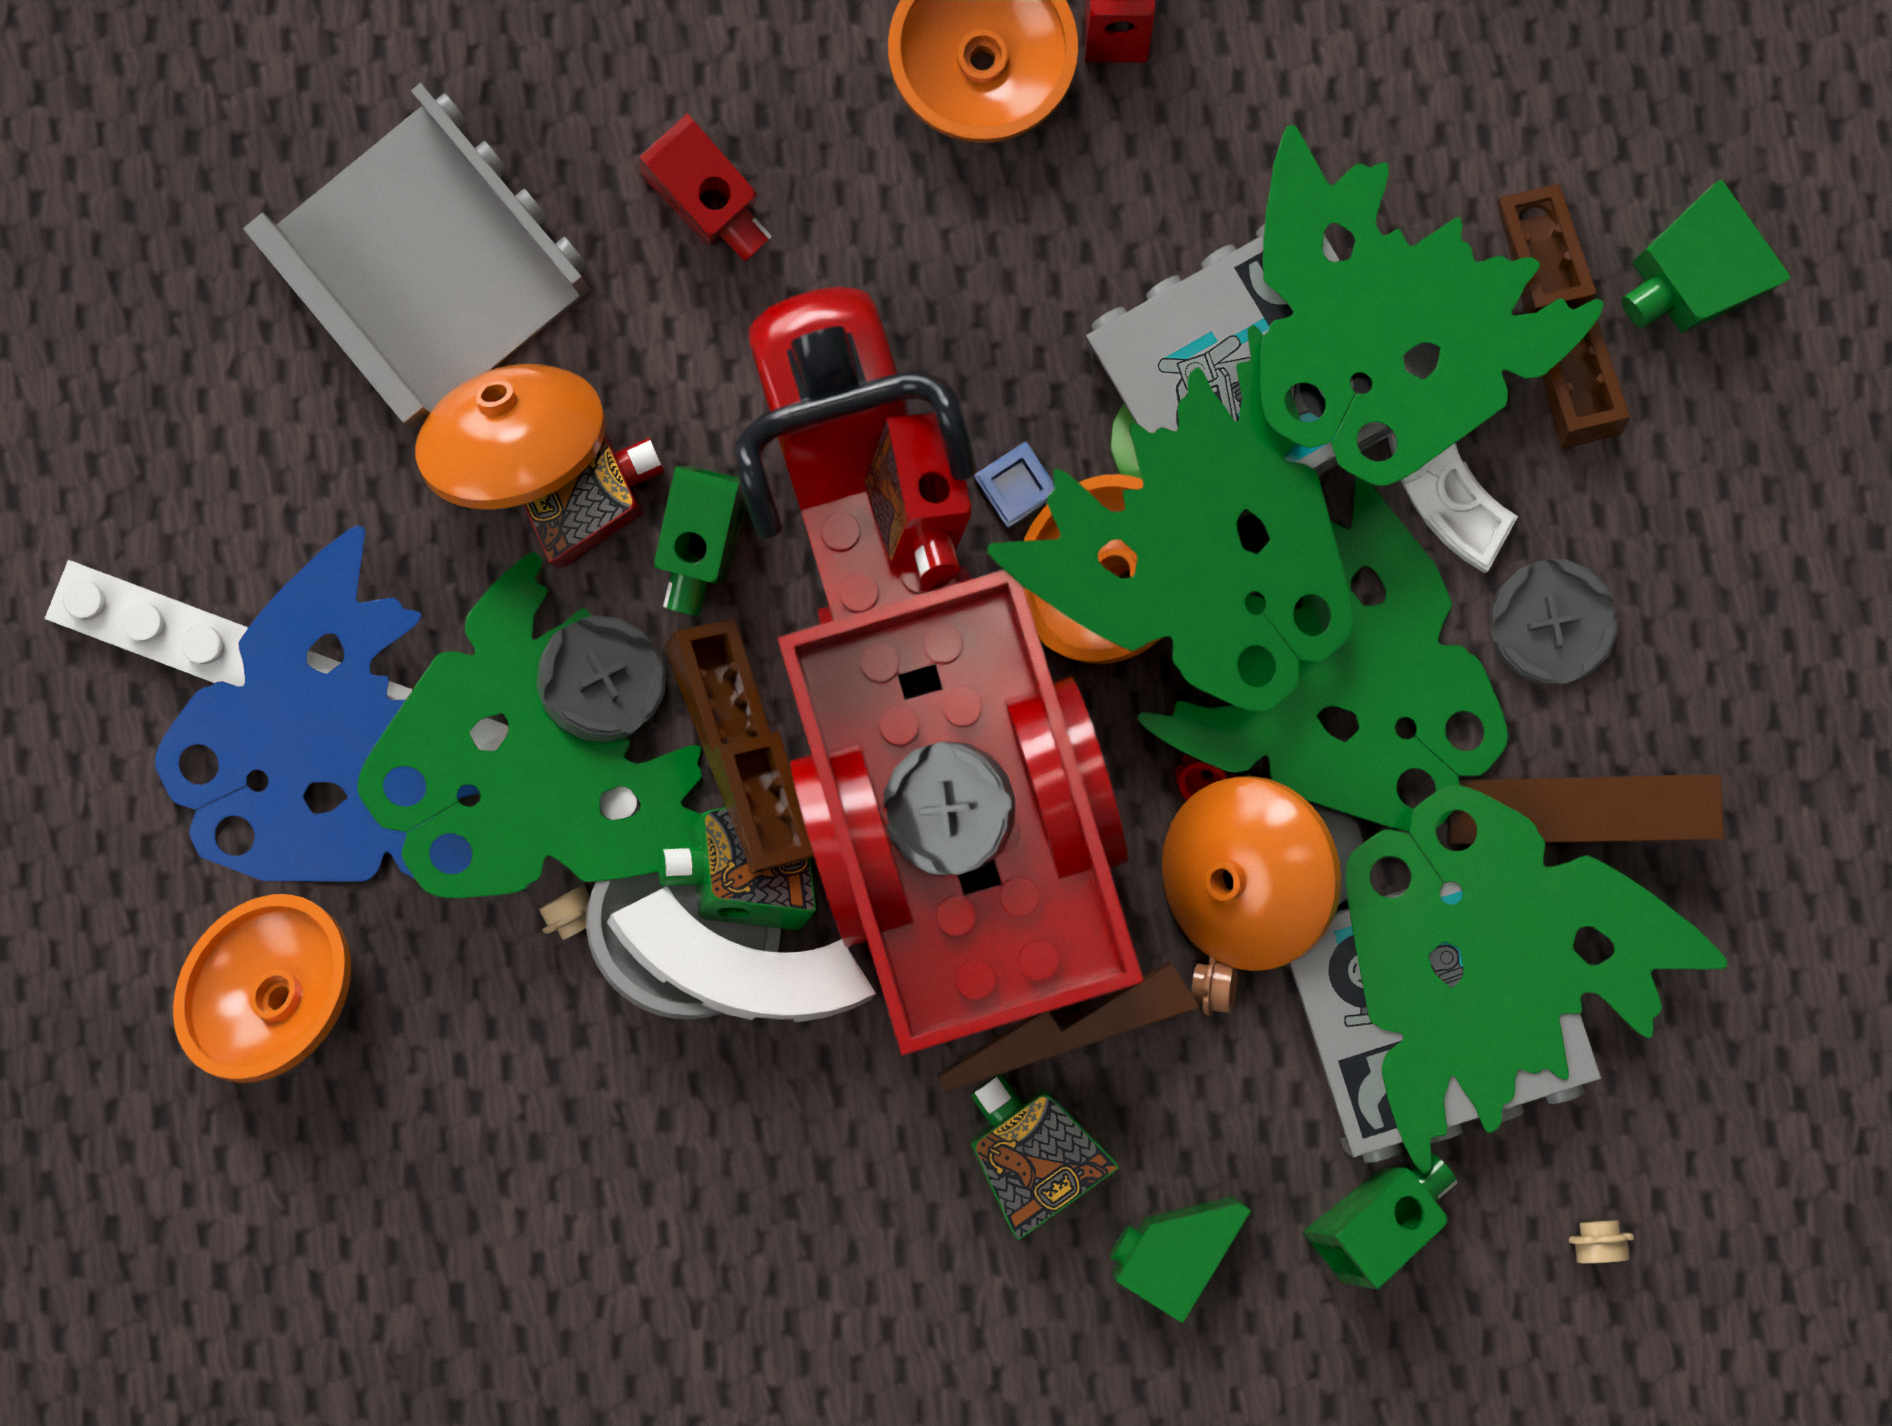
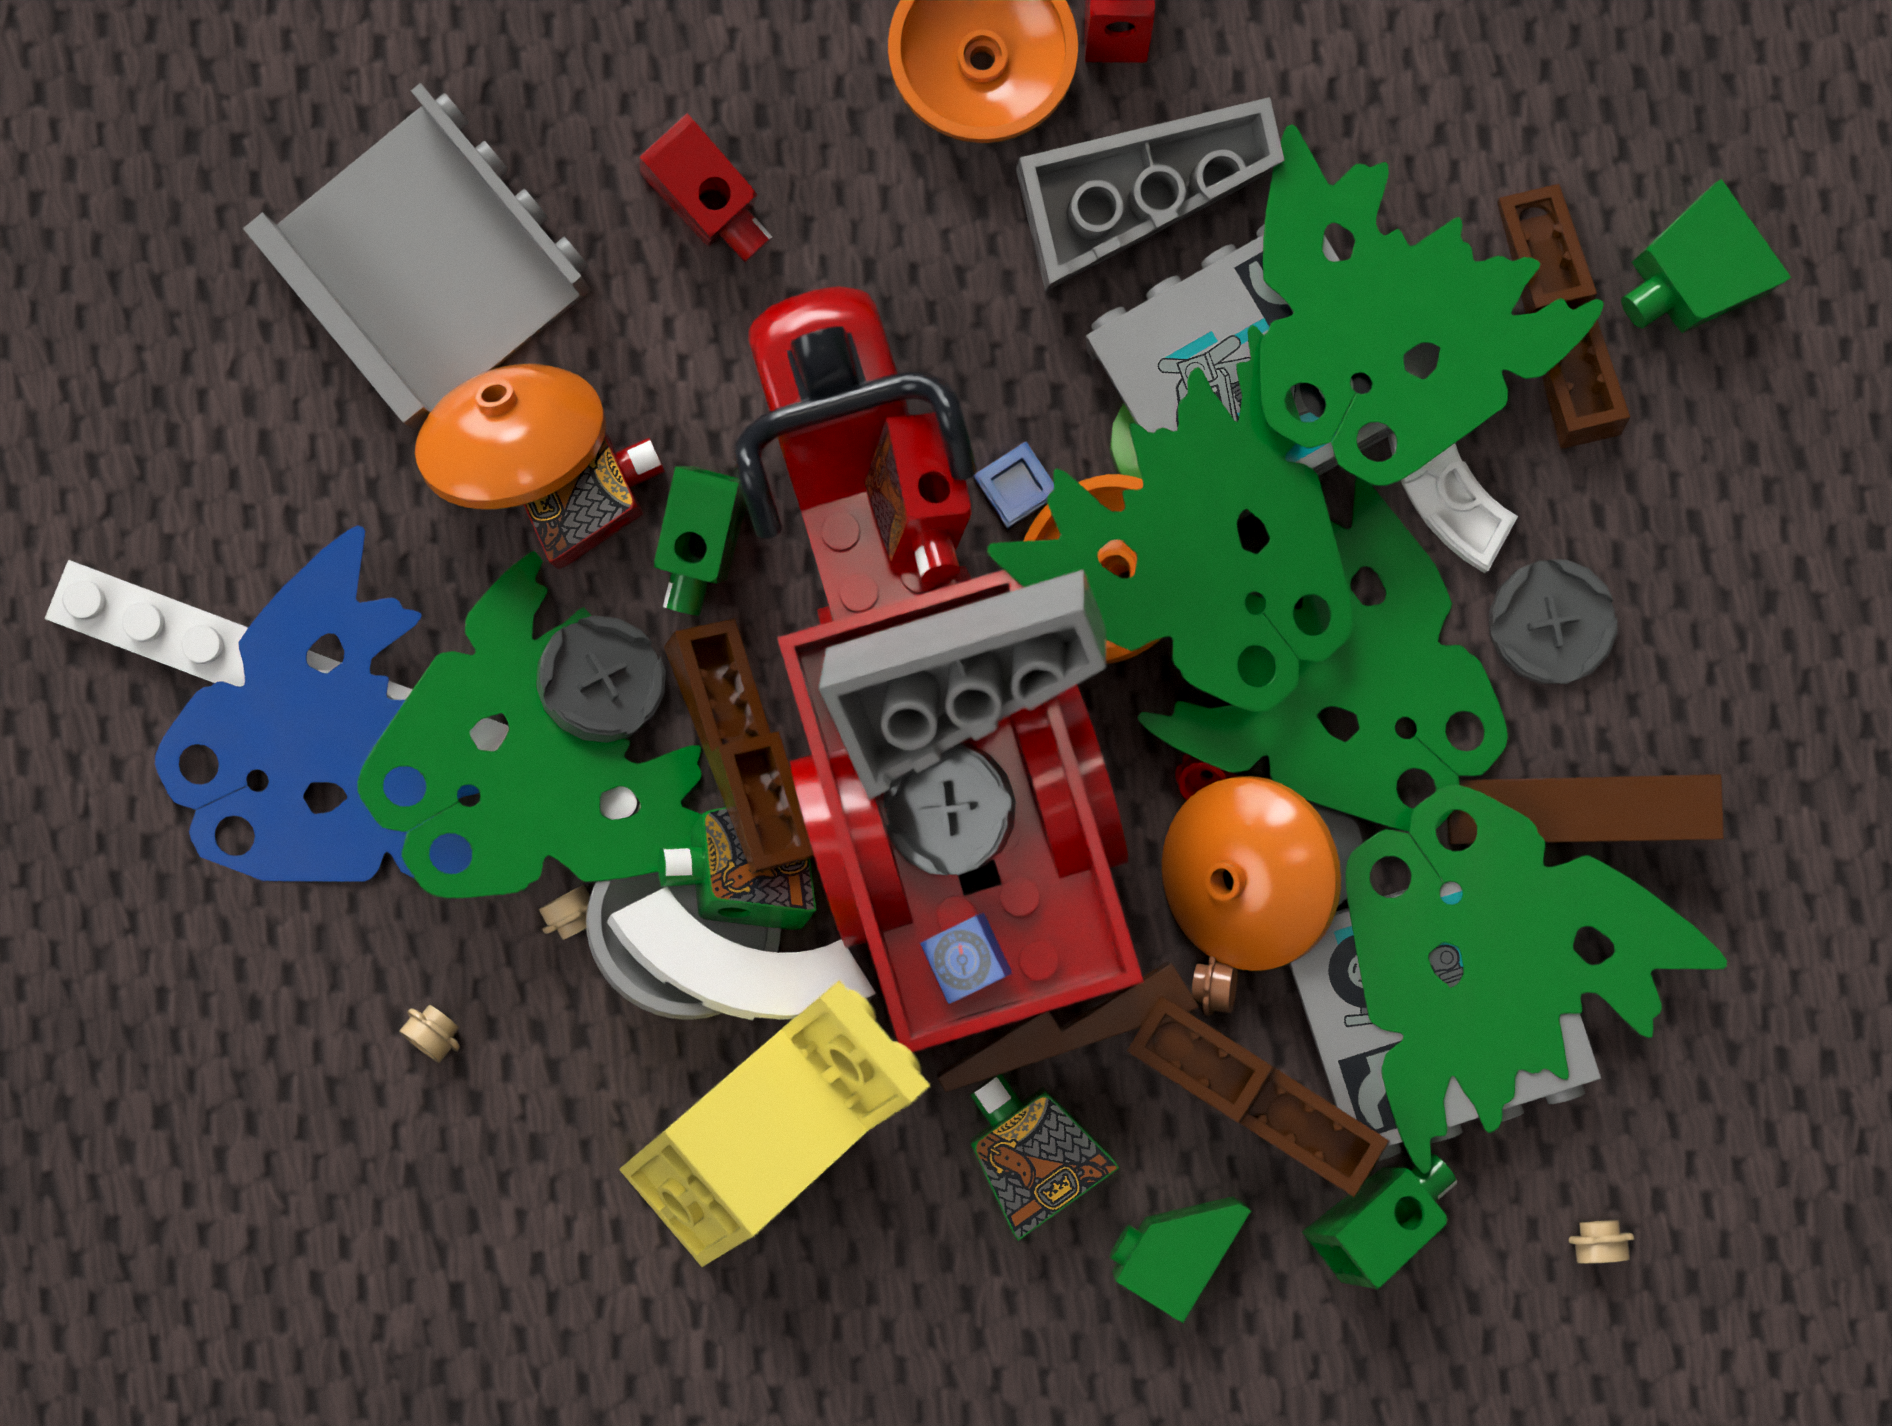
orange dish [173,894,351,1083] -> none
none -> tan plate [399,1005,460,1063]
none -> light yellow bracket [619,980,930,1267]
none -> light grey wedge [819,570,1106,800]
none -> tile [920,913,1013,1004]
none -> light grey wedge [1016,97,1285,291]
none -> reddish brown slope [1127,996,1390,1197]

